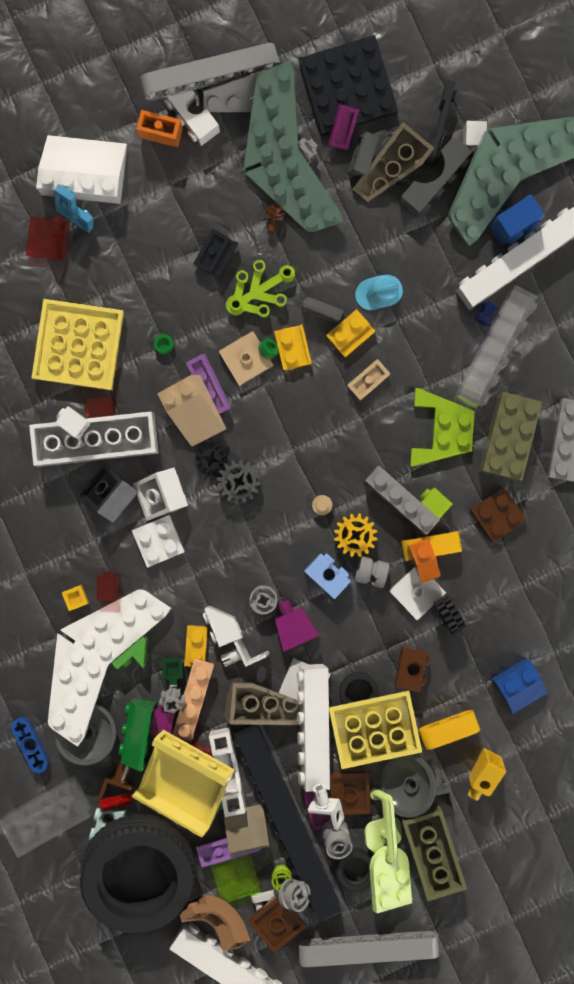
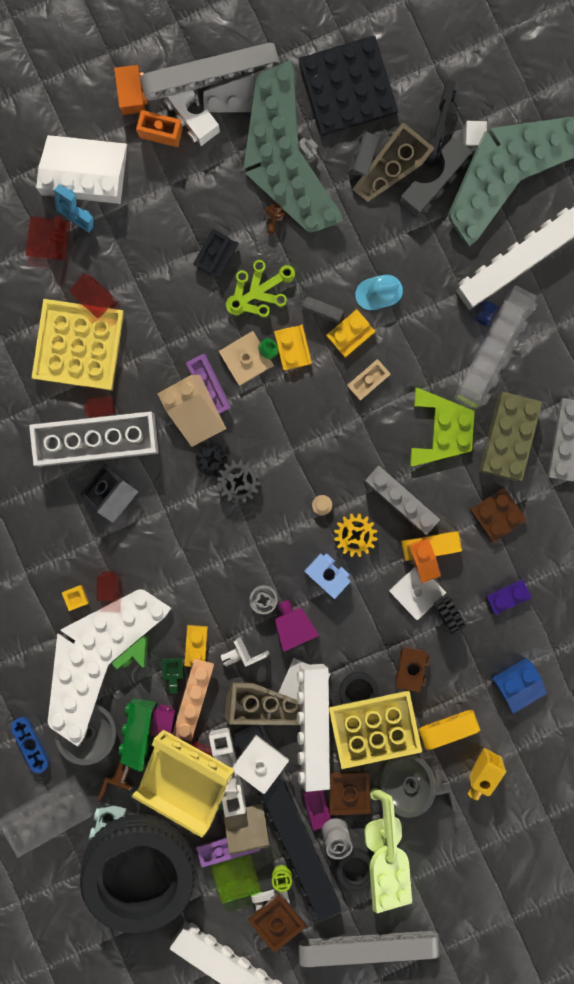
white brick [55,406,91,439] -> none
red piece [99,792,133,812] -> none
white plate [132,515,185,568] -> none
white slope [133,468,188,521] -> none
green tile [154,334,174,355] -> none
light grey gear [159,687,185,714] -> none
medium nougat arch [179,895,250,951] -> none
white slope [203,606,243,647] -> none
light grey wheel [278,879,310,912] -> none
white bracket [308,784,344,831] -> none
magenta tile [328,104,359,150] -> none
light grey wheel [355,556,389,588] -> none
olive brick [400,803,467,901] -> none
lime brick [420,488,452,519] -> none
blue brick [489,194,545,247] -> none
none -> clear red panel [69,273,119,318]
none -> orange brick [114,65,148,115]
none -> white plate [232,735,289,794]
none -> dark purple plate [485,579,532,615]

